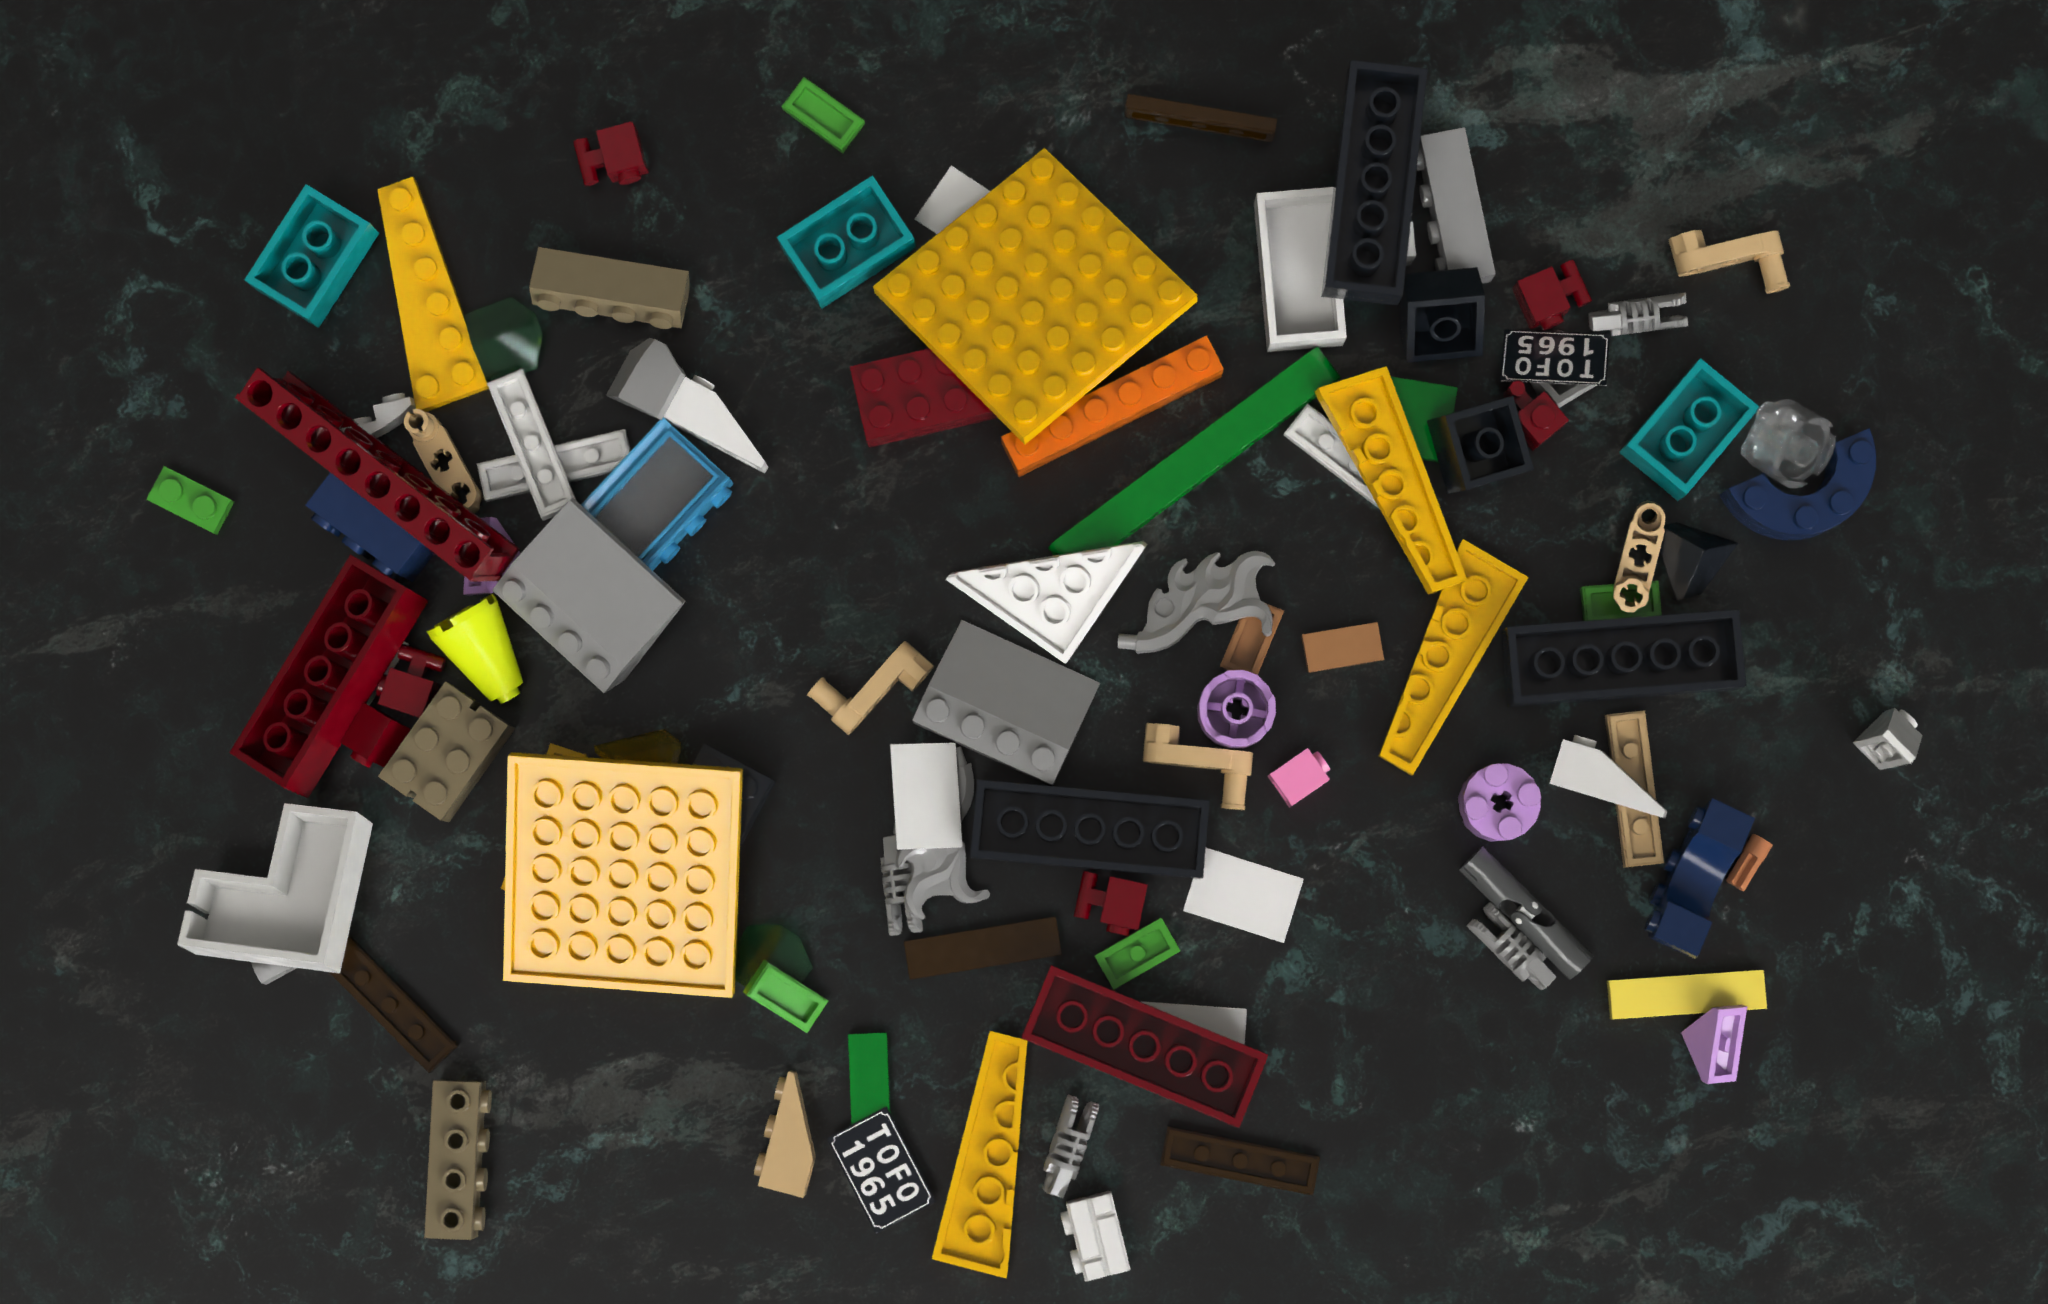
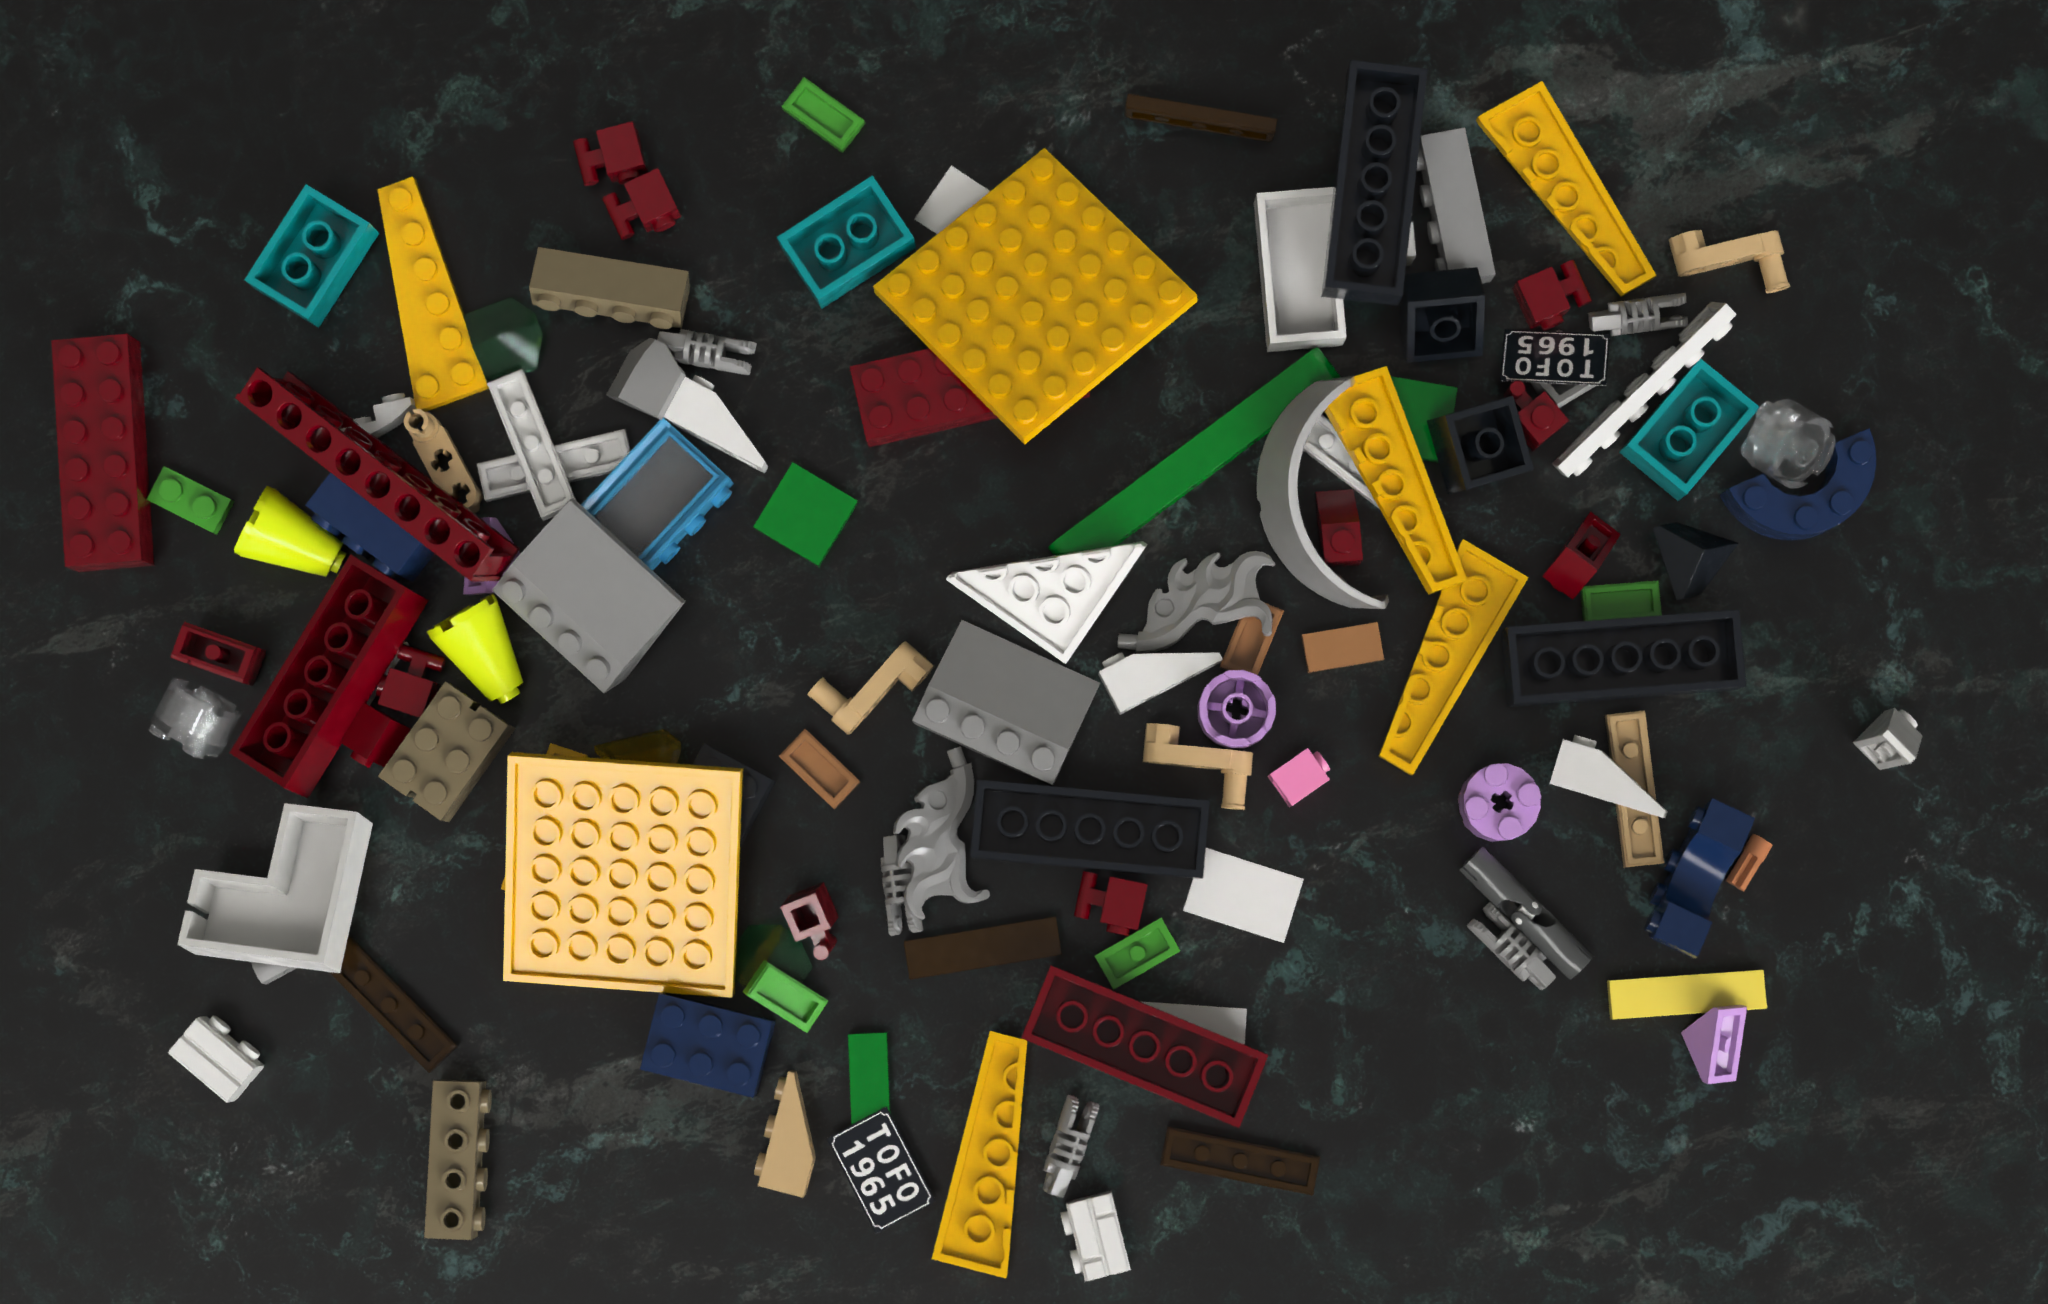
white sticker [890,743,962,850] -> none
orange brick [1001,335,1224,477] -> none
tan beam [1613,501,1665,613] -> none
none -> dark red brick [51,334,154,572]
none -> clear brick [149,678,243,759]
none -> white brick [168,1015,265,1103]
none -> dark red brick [171,622,266,686]
none -> neon yellow cone [234,485,347,577]
none -> dark red brick [602,168,681,240]
none -> dark blue brick [640,993,776,1098]
none -> light grey hinge [657,329,757,375]
none -> green tile [753,462,858,567]
none -> medium nougat tile [779,729,861,810]
none -> dark red brick [780,882,839,960]
none -> white slope [1098,652,1223,715]
none -> light grey windscreen [1257,375,1389,609]
none -> dark red slope [1315,489,1363,567]
none -> yellow wing [1476,81,1657,297]
none -> dark red slope [1542,511,1621,599]
none -> white wing [1552,302,1737,477]

